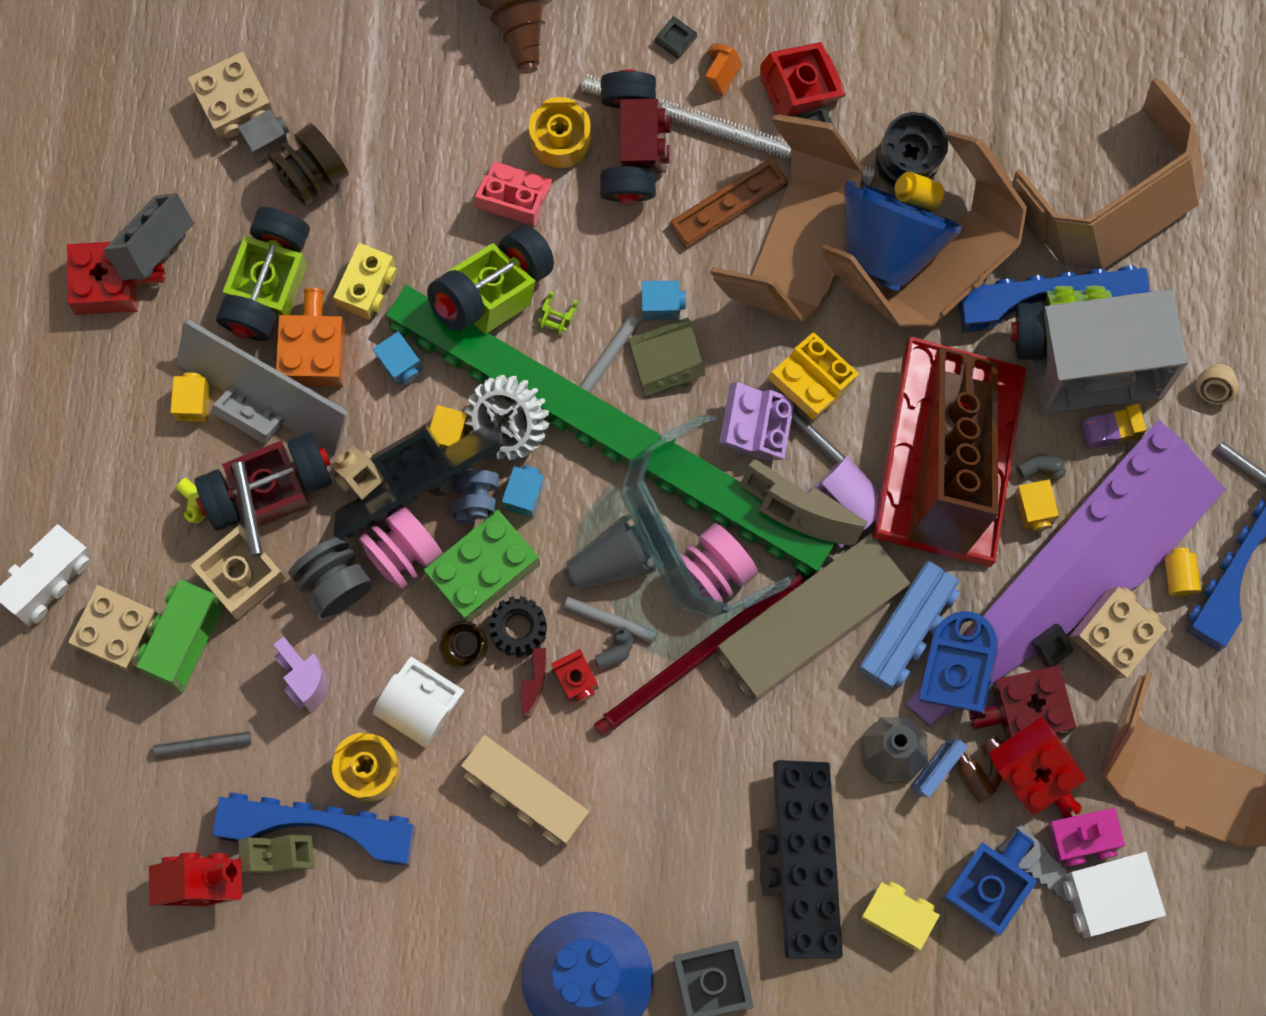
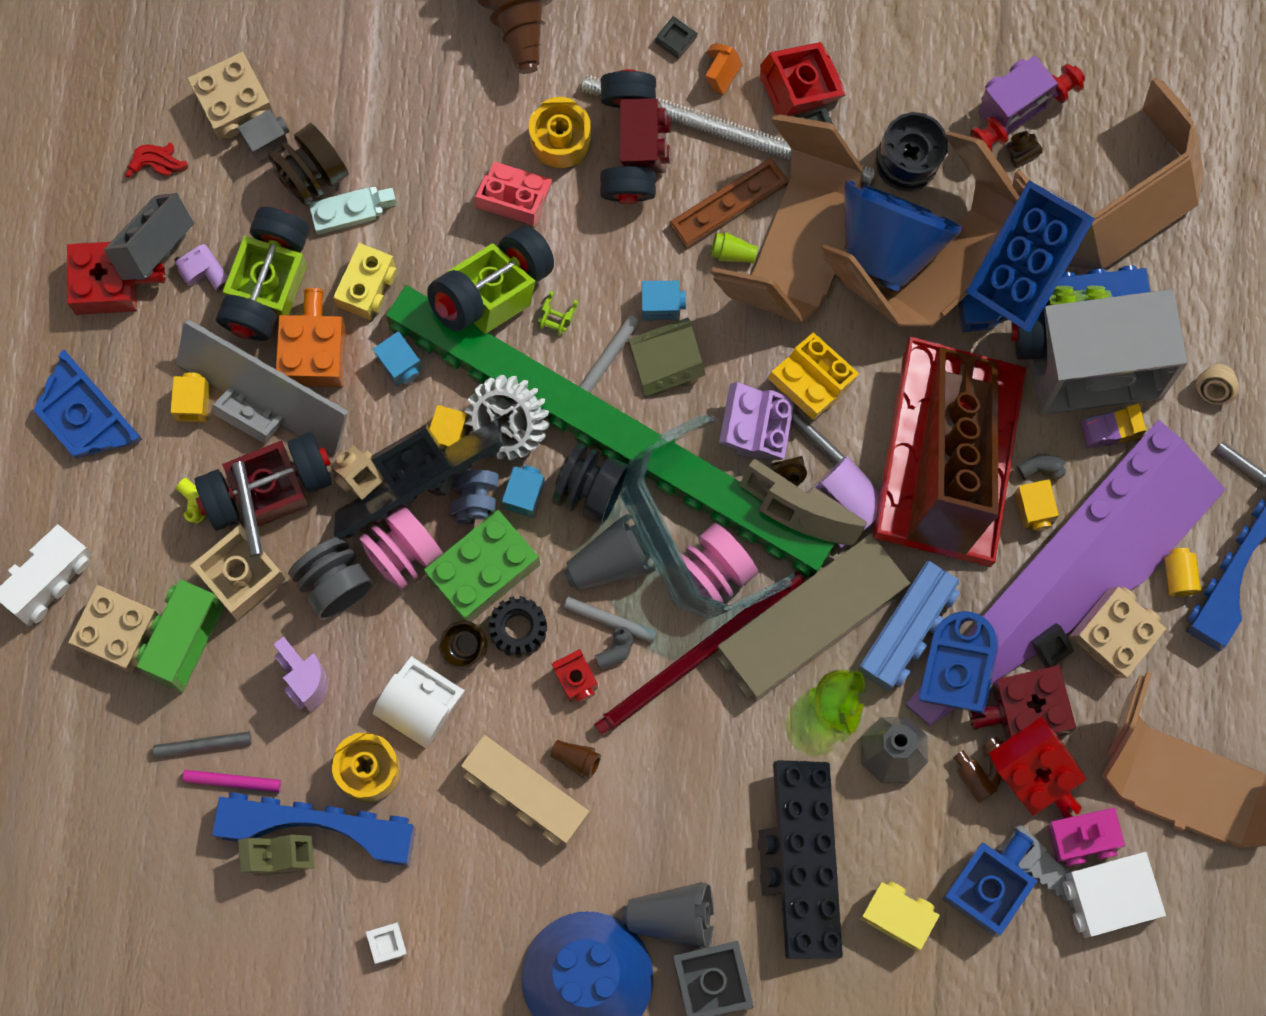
red brick [149,852,242,907] -> none
dark red slope [521,648,547,718] -> none
yellow brick [895,172,944,211] -> none
medium blue tile [911,739,968,798] -> none
none -> blue wing [33,350,142,459]
none -> red piece [125,142,188,178]
none -> lavender piece [174,244,228,292]
none -> dark pink bar [183,770,282,793]
none -> light aqua hinge [309,187,397,235]
none -> white plate [366,922,407,965]
none -> reddish brown cone [550,739,601,778]
none -> black wheel [552,443,629,525]
none -> dark grey cone [622,882,714,949]
none -> lime cone [710,231,758,264]
none -> dark brown plate [771,456,807,486]
none -> clear neon green cylinder [809,670,865,735]
none -> blue slope [966,180,1095,332]
none -> medium lavender brick [970,55,1085,152]
none -> dark brown plate [1007,131,1043,167]

